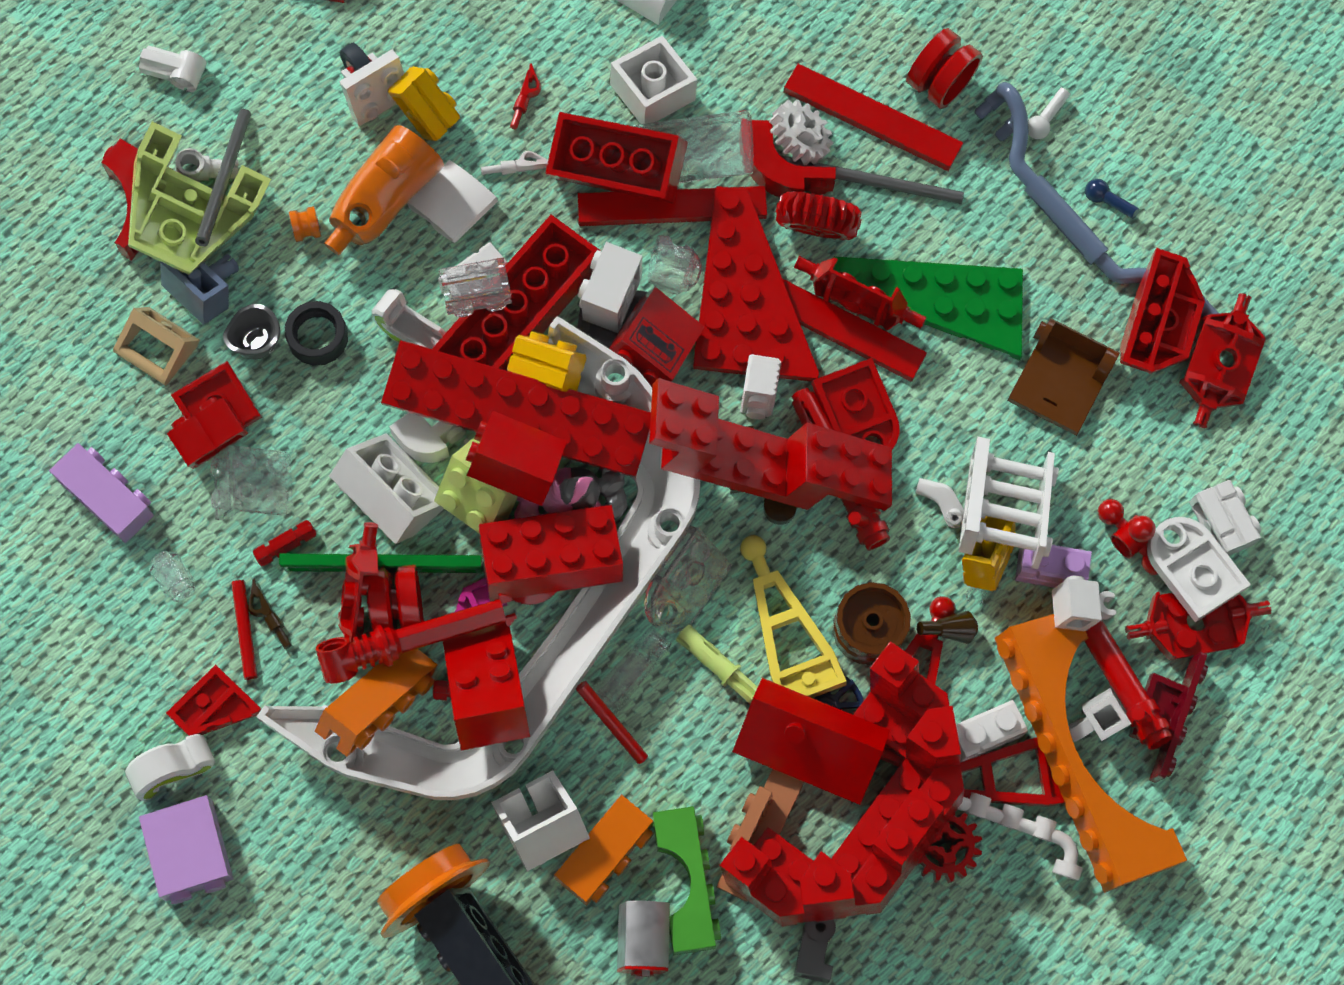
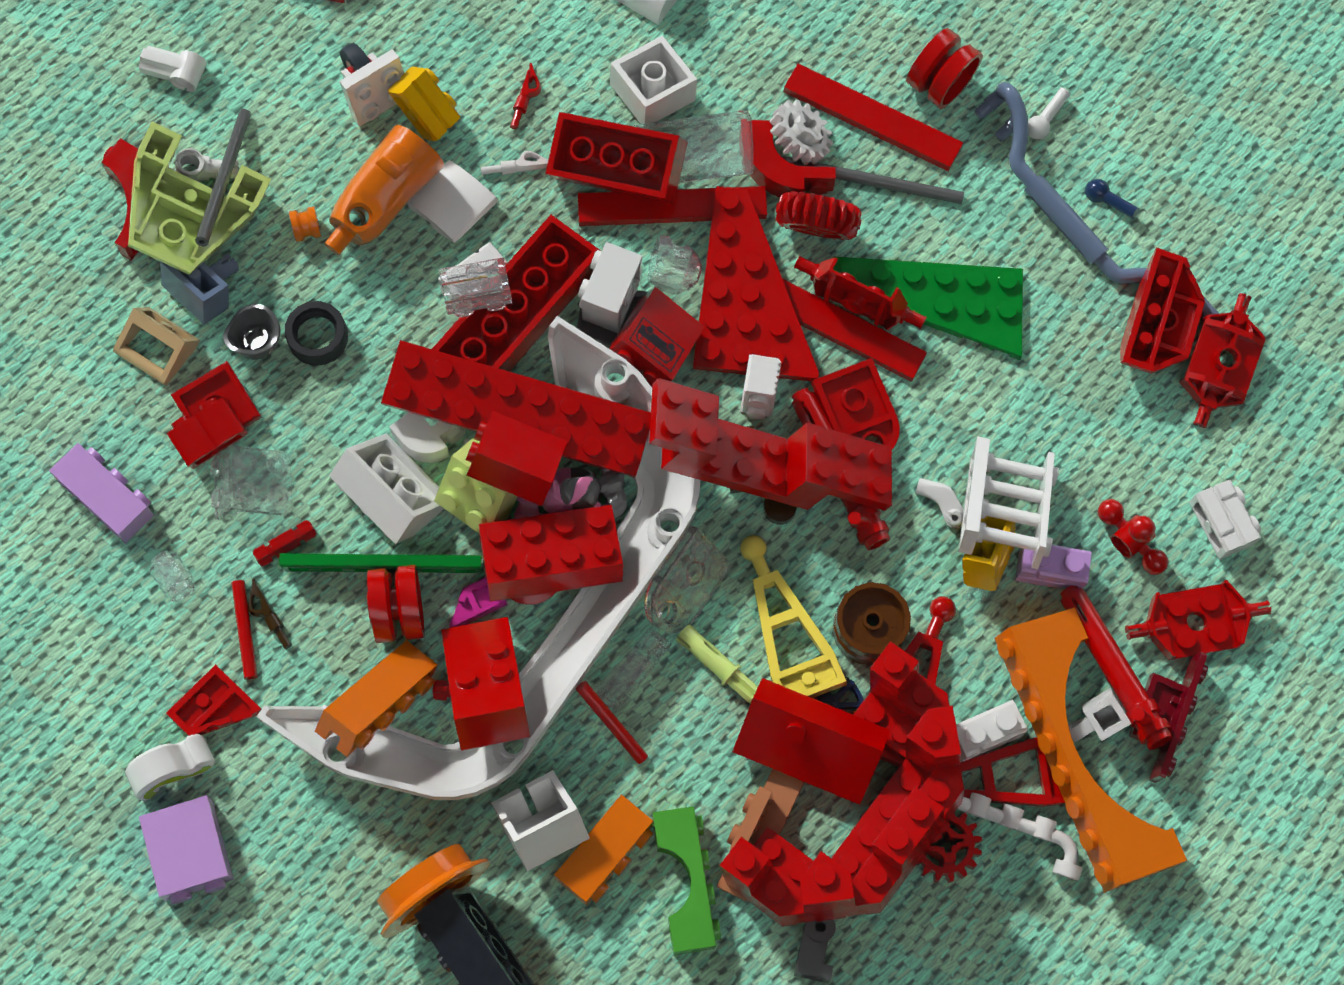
red piece [315,593,517,684] -> none
red plate [338,522,378,643] -> none
white animal [372,289,446,349] -> none
yellow brick [507,331,587,392] -> none
flat silver piece [617,901,670,979] -> none
dark brown cone [917,611,978,644] -> none
reddish brown door [1007,318,1120,436] -> none
white brick [1052,576,1116,631] -> none
white tile [1147,517,1251,622] -> none

